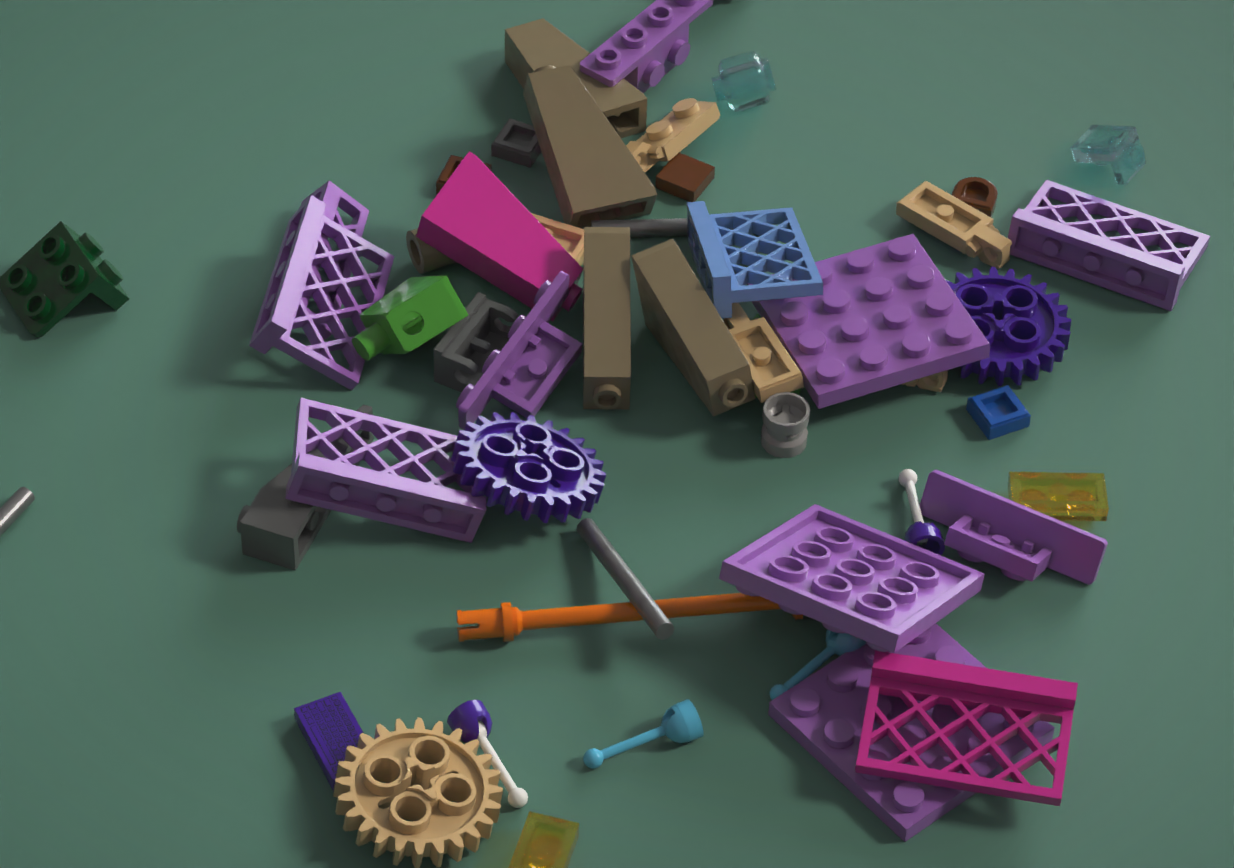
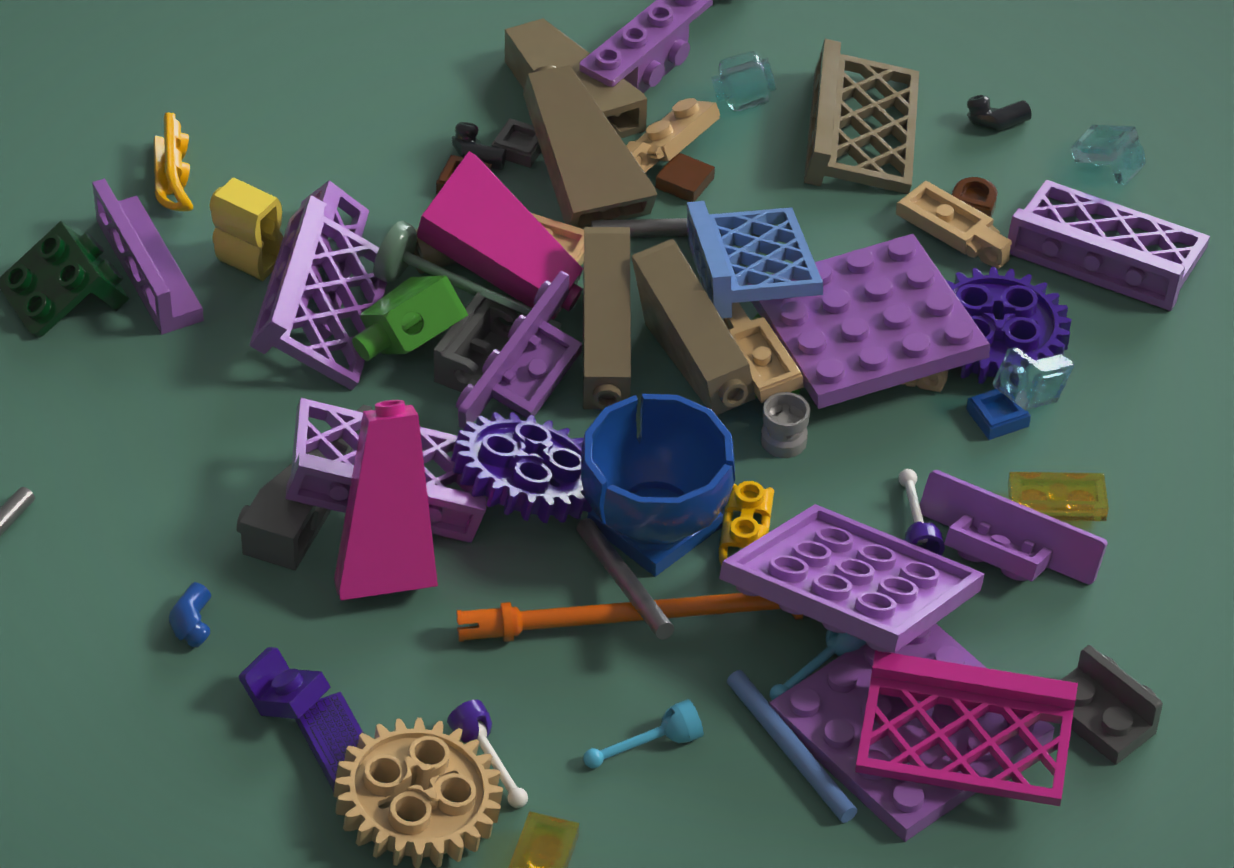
none -> medium lavender fence [92,178,204,335]
none -> yellow piece [154,112,193,211]
none -> blue arm [169,582,211,648]
none -> light yellow brick [209,177,283,281]
none -> dark purple bracket [239,647,331,719]
none -> dark pink slope [334,400,438,600]
none -> sand green piece [374,220,562,329]
none -> black arm [452,122,506,170]
none -> blue plate [581,394,736,577]
none -> yellow piece [719,481,774,566]
none -> medium blue bar [727,670,857,823]
none -> dark tan fence [804,39,919,194]
none -> black arm [967,95,1032,130]
none -> clear light blue bracket [993,347,1075,411]
none -> dark grey bracket [1061,645,1163,765]

